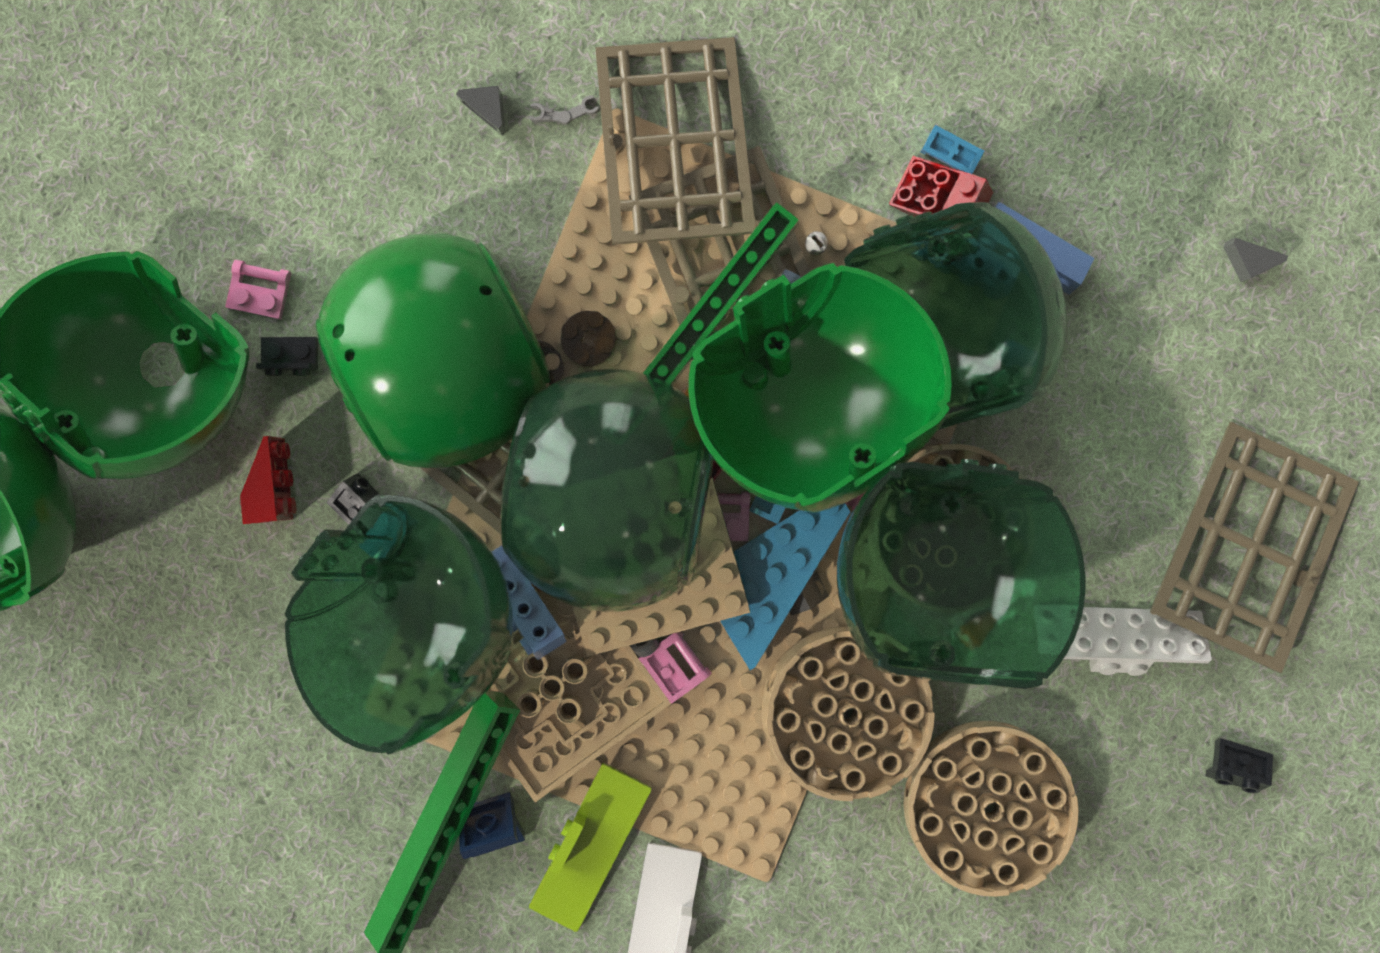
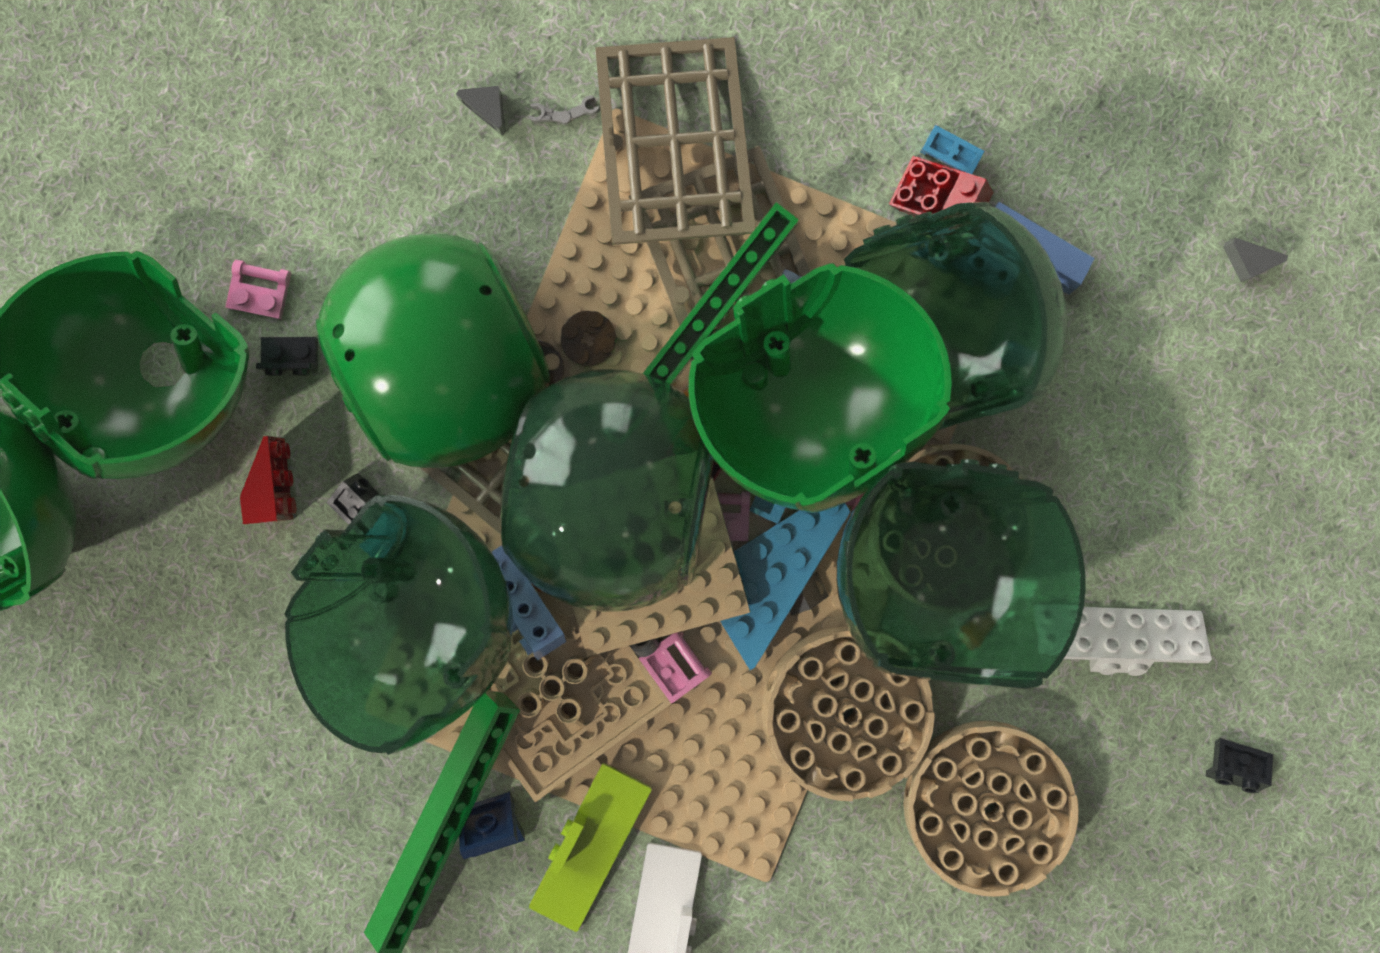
white hinge [805,231,828,255] -> none
dark tan door [1150,422,1359,673] -> none

